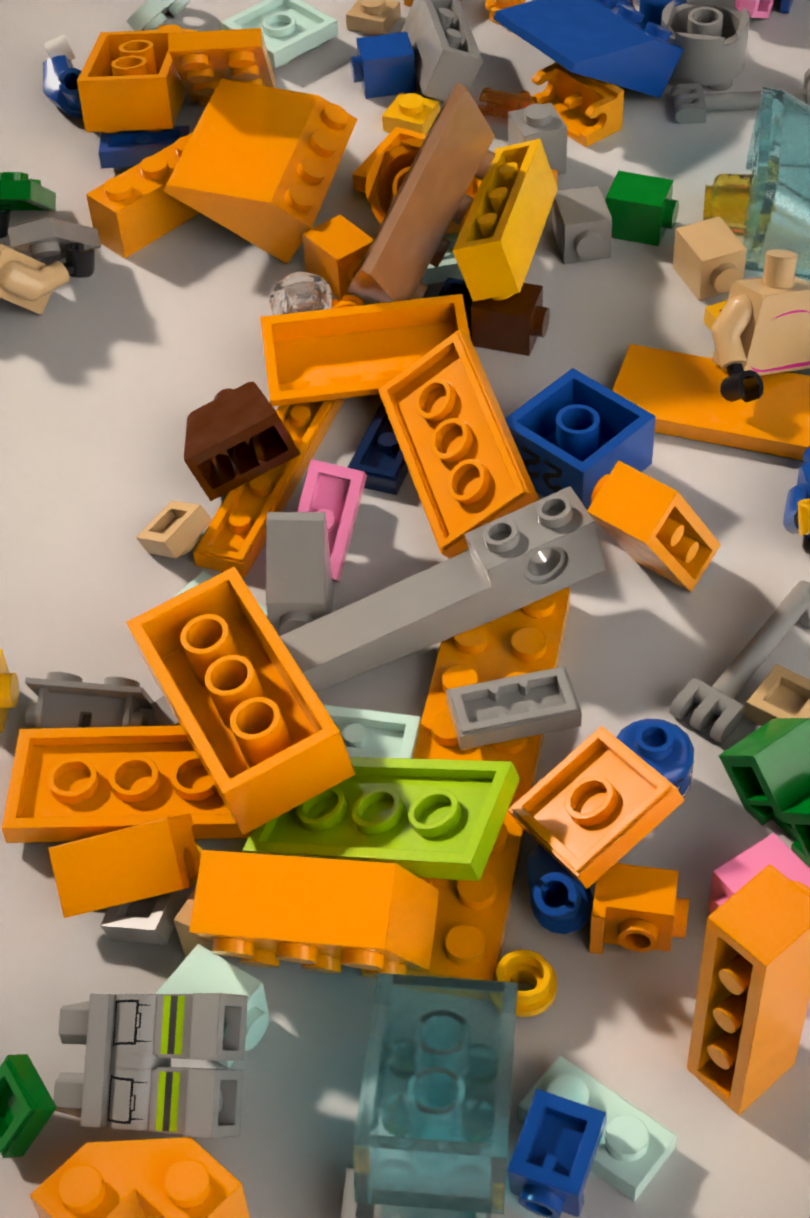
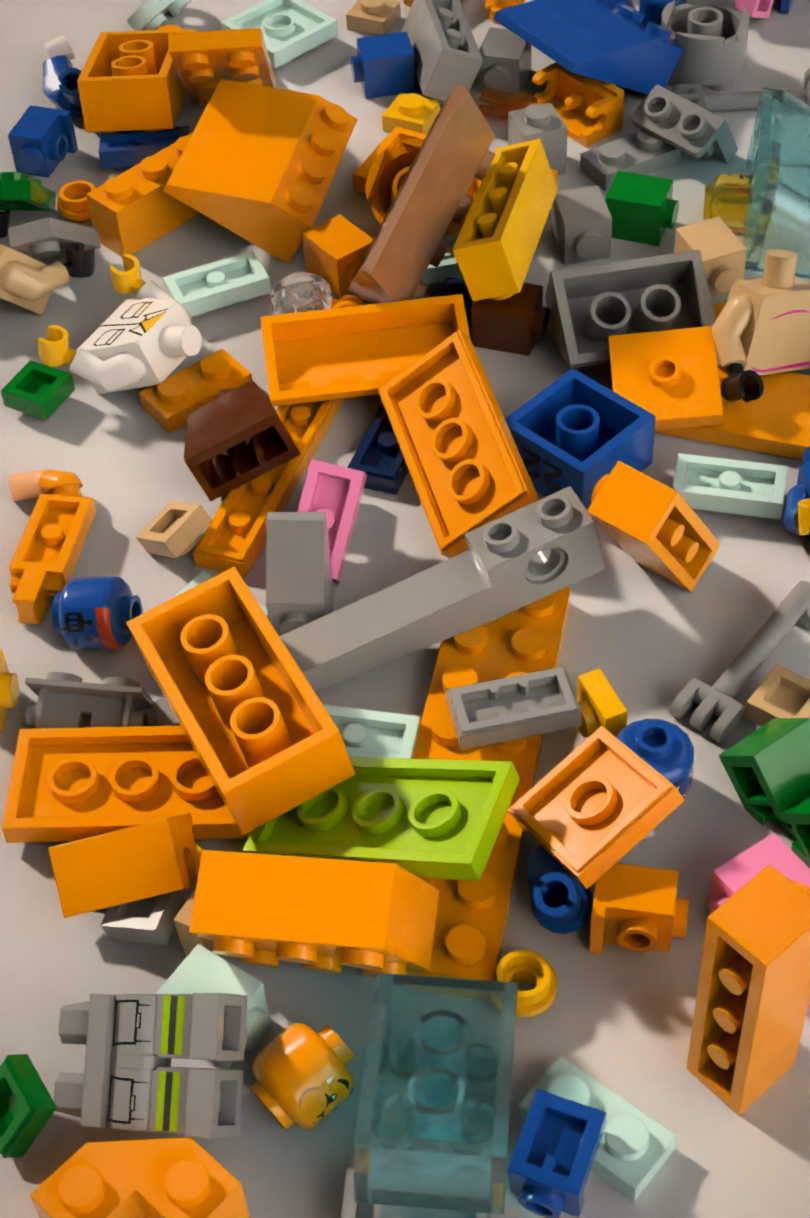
none -> green plate [1,360,75,420]
none -> blue brick [8,105,78,178]
none -> arm [8,469,83,502]
none -> light orange hinge [9,494,97,624]
none -> white torso [38,254,202,394]
none -> blue head [52,576,143,650]
none -> light orange plate [57,180,96,222]
none -> light orange plate [139,348,252,434]
none -> light aqua plate [163,251,272,317]
none -> light orange head [249,1022,355,1131]
none -> light grey brick [477,27,531,98]
none -> light grey slope [545,250,716,369]
none -> yellow plate [577,668,628,738]
none -> light grey plate [580,129,681,191]
none -> light orange plate [608,326,724,431]
none -> light grey bracket [630,84,738,164]
none -> light aqua plate [672,453,788,520]

